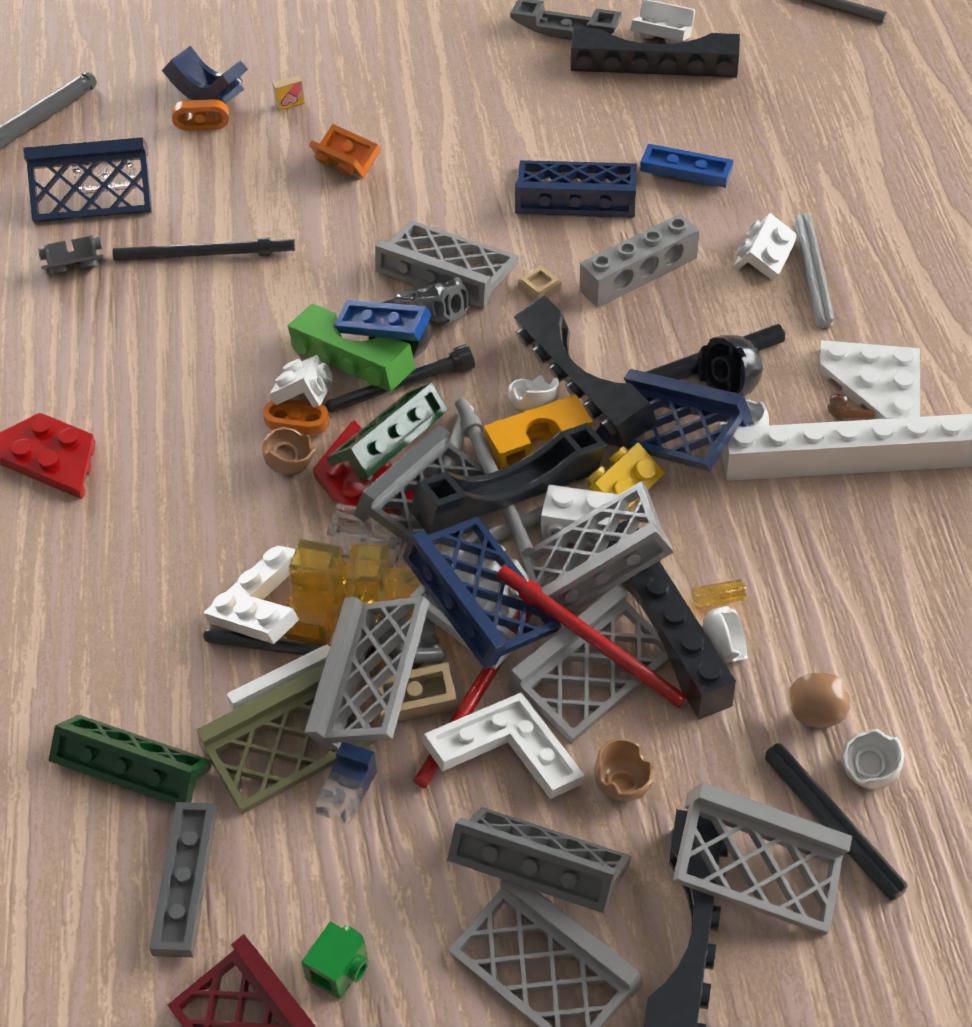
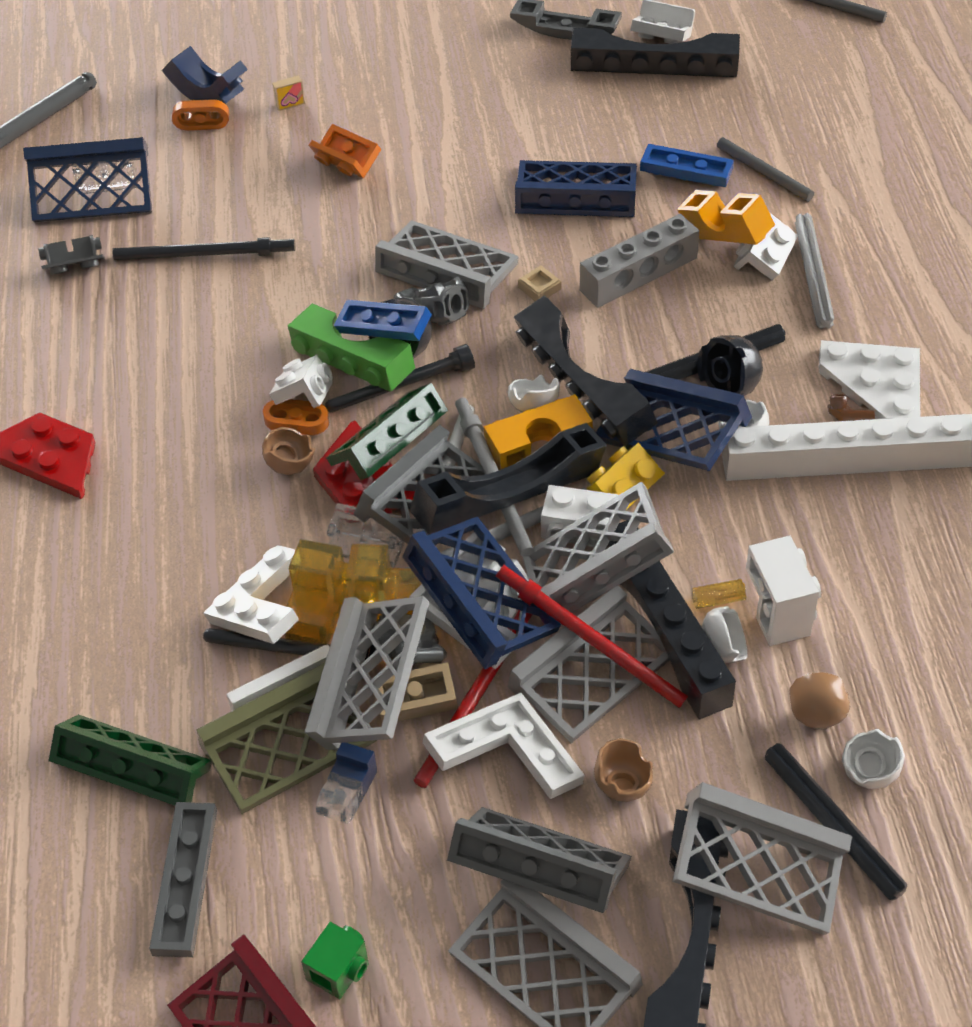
none -> light orange arch [677,190,775,245]
none -> dark grey bar [717,137,814,202]
none -> white brick [746,535,821,646]

